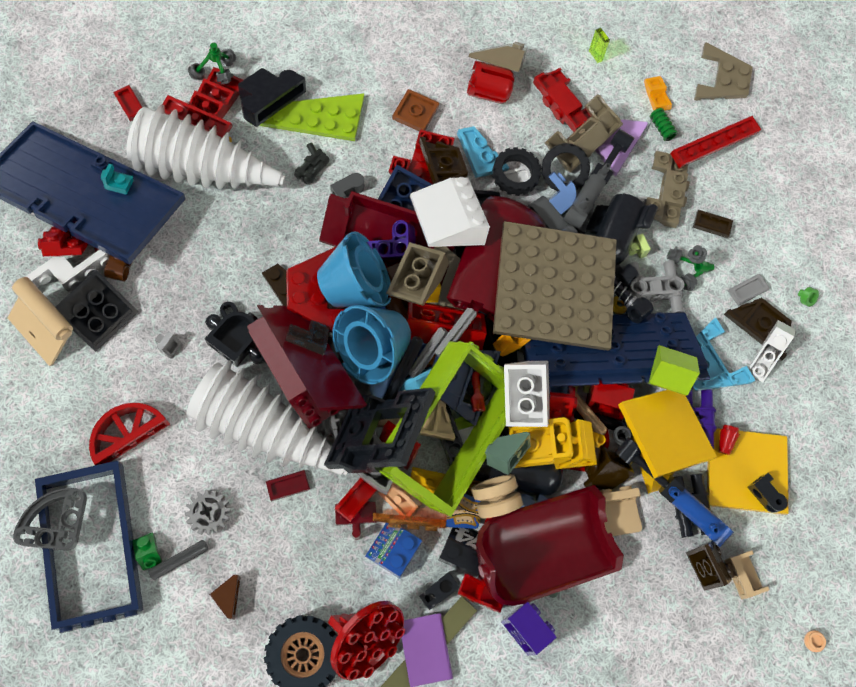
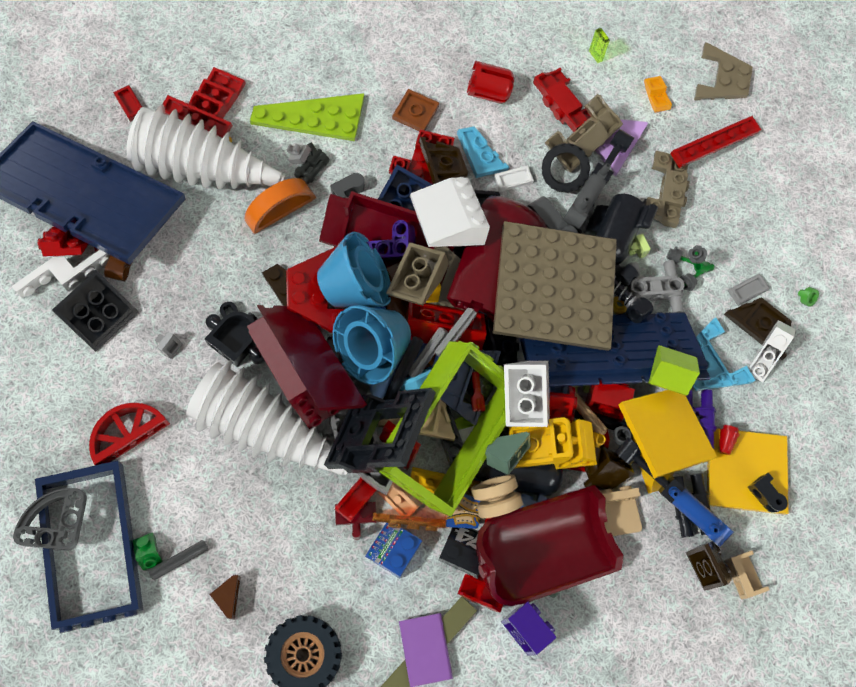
tan door [8,277,73,366] -> none
teal bracket [101,164,134,195] -> none
light grey gear [185,489,231,535] -> none
plant [188,43,236,84] -> none
black brick [238,68,306,127] -> none
dark red tile [266,470,310,502] -> none
clear smoke tile [285,320,330,355] -> none
red bracket [328,601,405,681] -> none
black leg [419,572,460,610] -> none
dark tan slope [468,42,528,72] -> none
black tyre [492,147,542,196] -> none
light orange slope [493,335,531,357] -> none
medium blue brick [549,171,576,214] -> none
green piece [650,108,678,141] -> none
dark brown plate [692,209,733,238] -> none
light nougat plate [804,630,826,652] -> none
none -> orange window [244,178,316,234]
none -> light grey tile [286,143,311,164]

